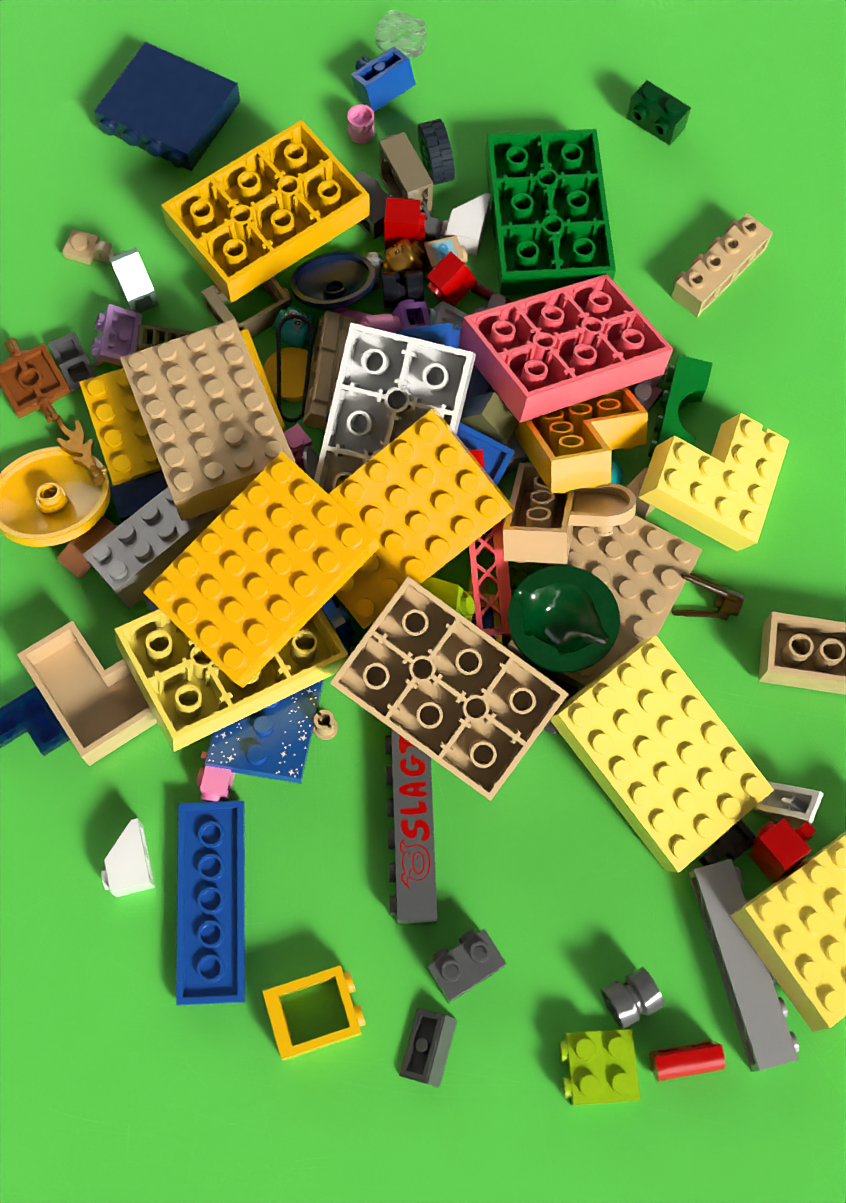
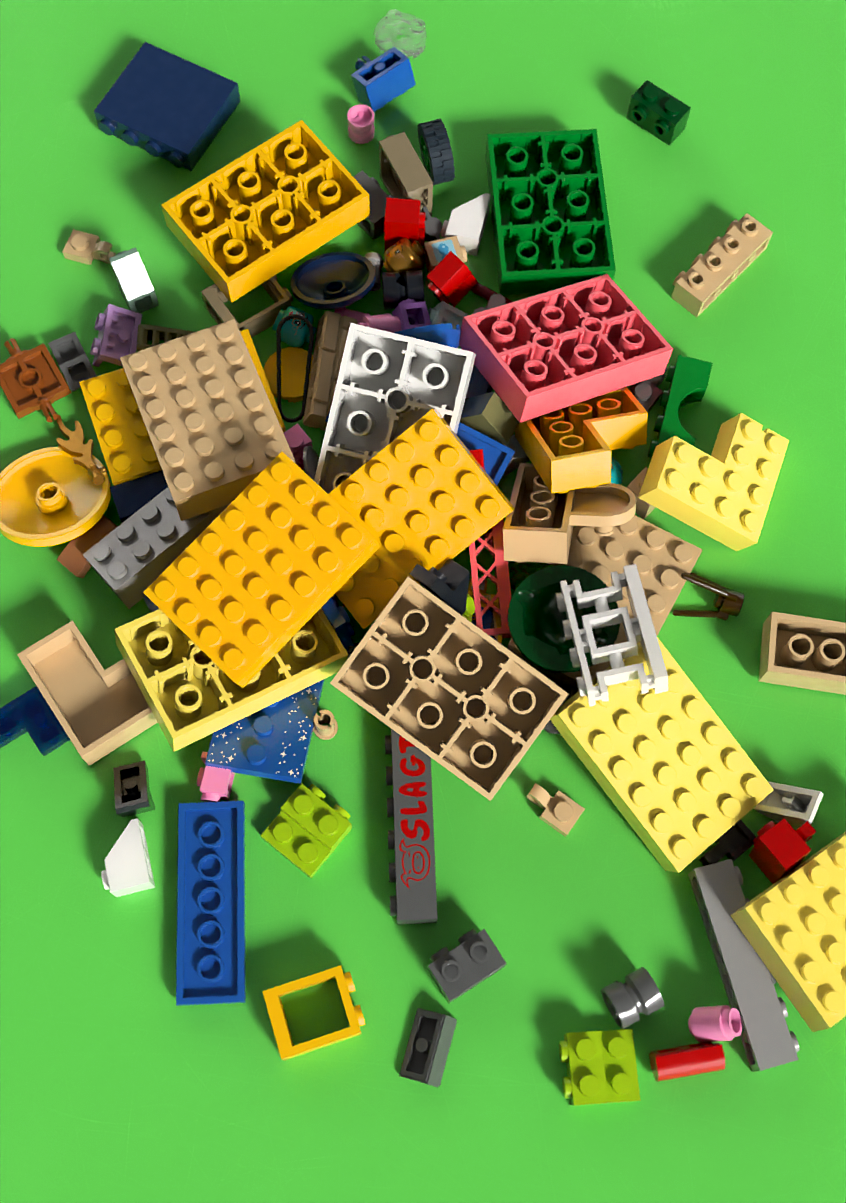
none -> black slope [113,760,155,817]
none -> lime plate [261,783,352,878]
none -> black slope [410,559,470,615]
none -> tan plate [526,783,585,837]
none -> white fence [556,564,668,707]
none -> bright pink brick [688,1005,742,1042]

